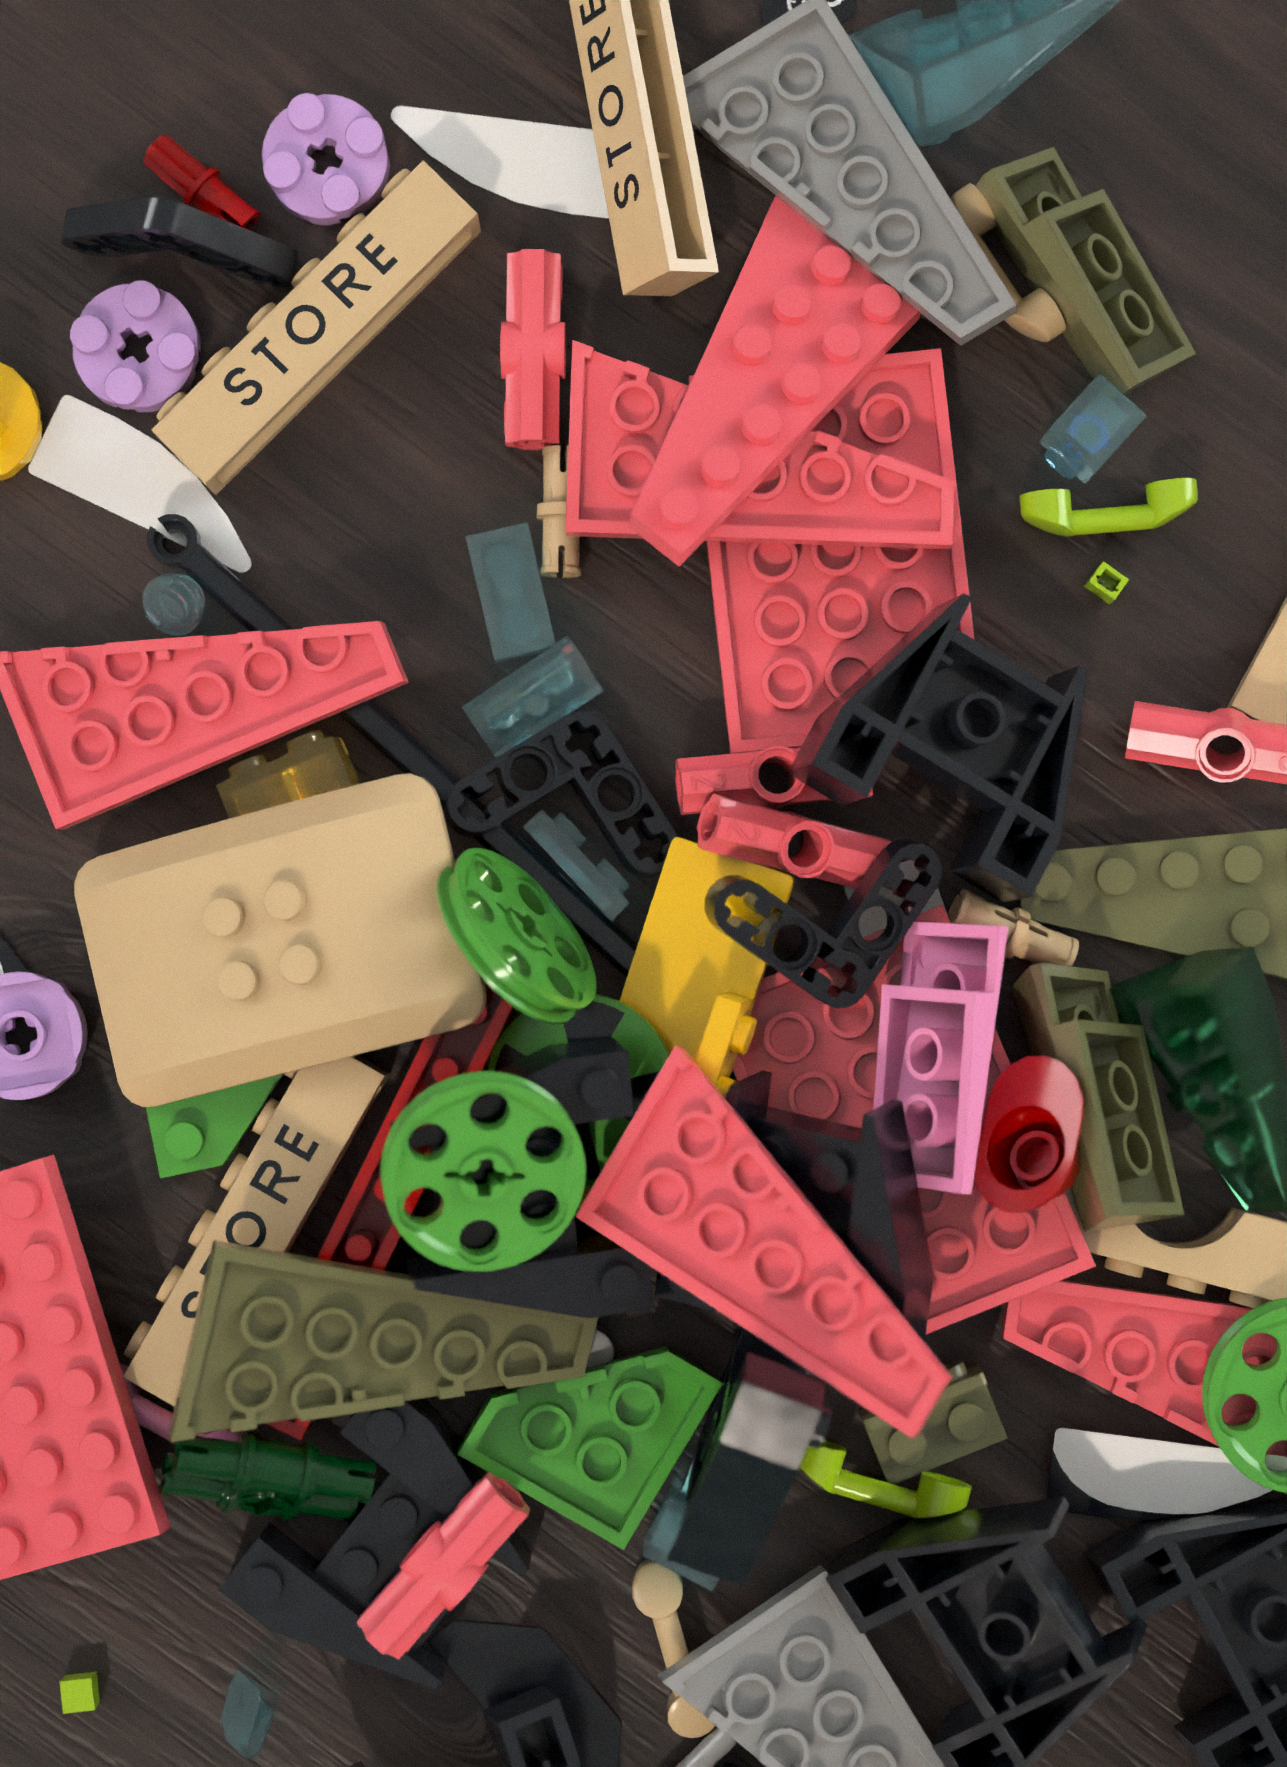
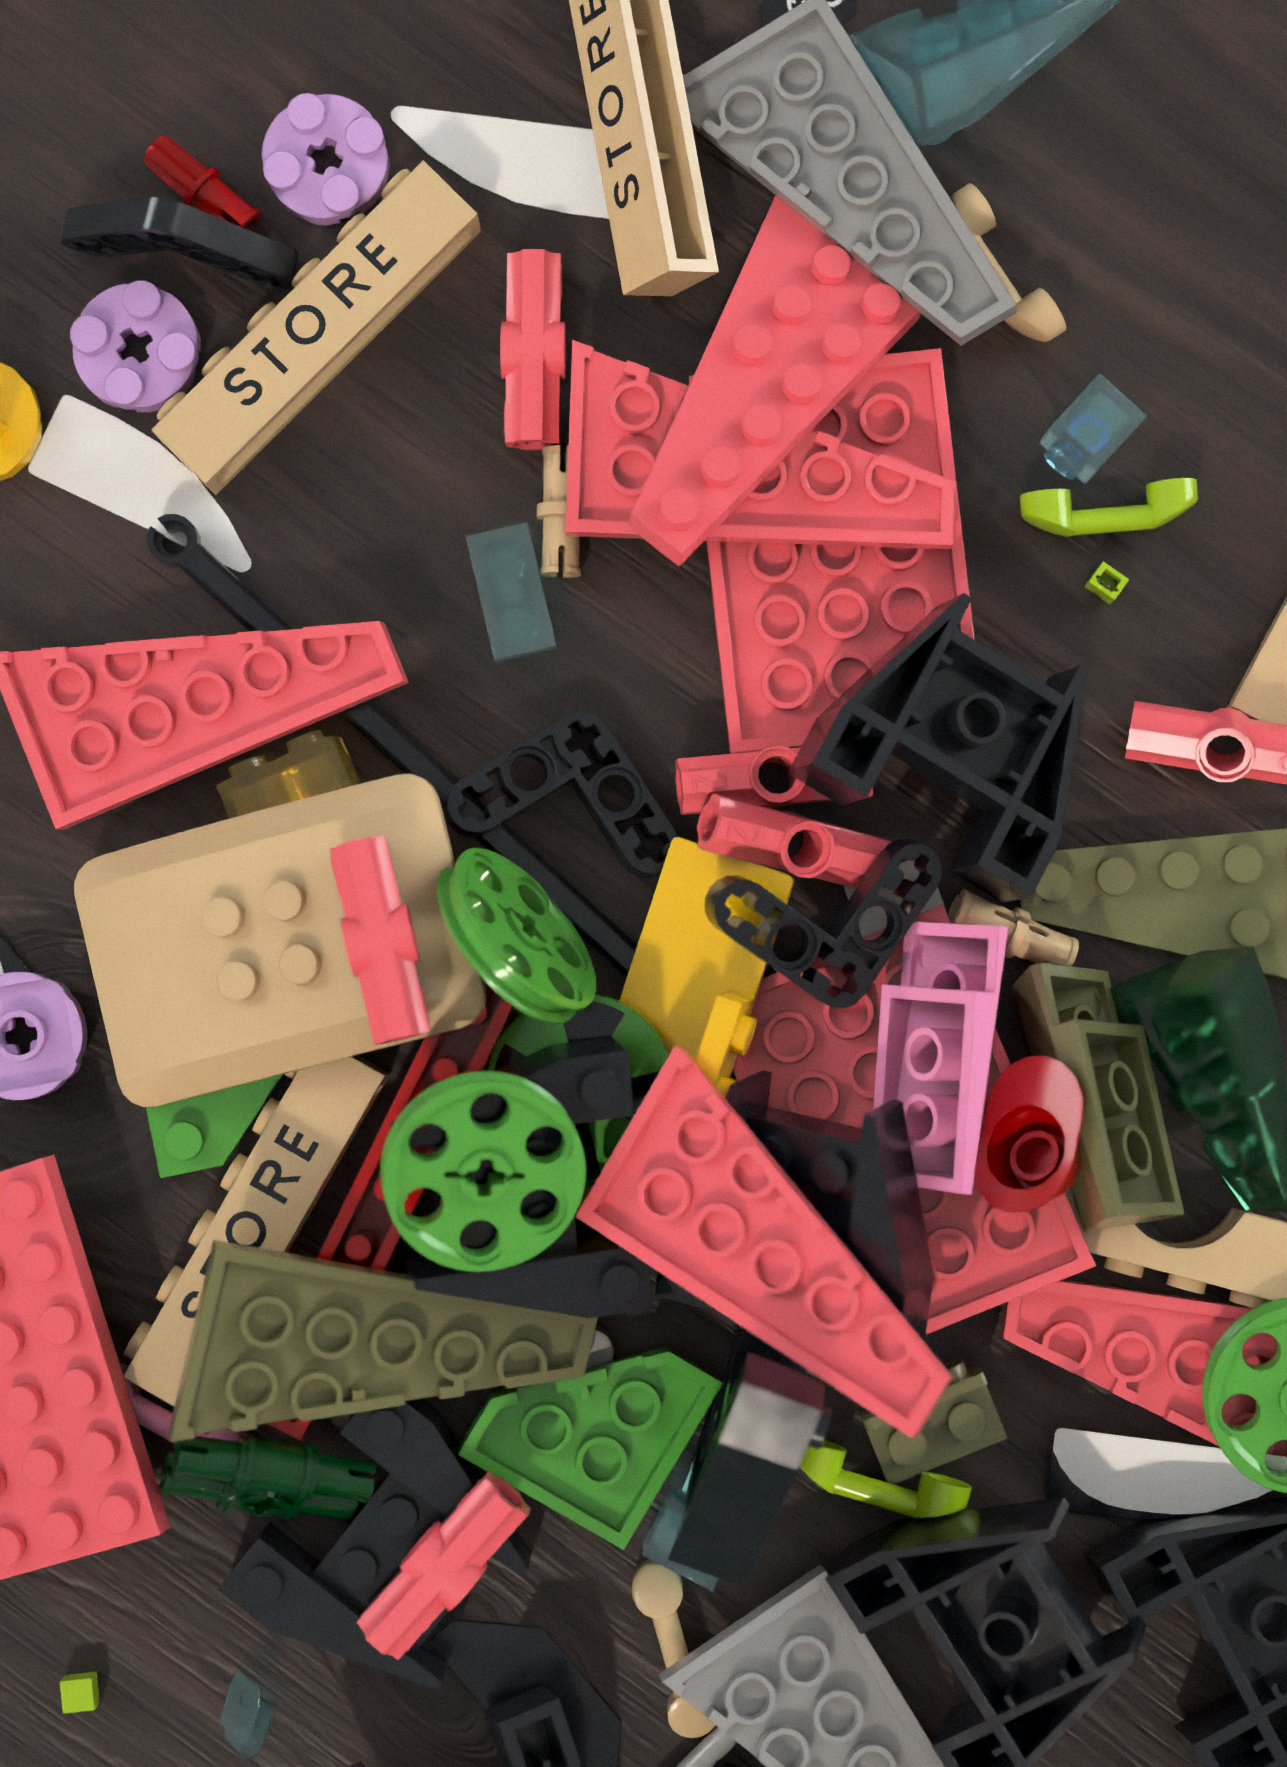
clear light blue plate [142,573,205,636] -> none
clear light blue plate [462,636,603,757] -> none
clear light blue plate [523,809,630,922] -> none
olive slope [975,147,1196,403] -> none
none -> coral piece [329,835,431,1045]

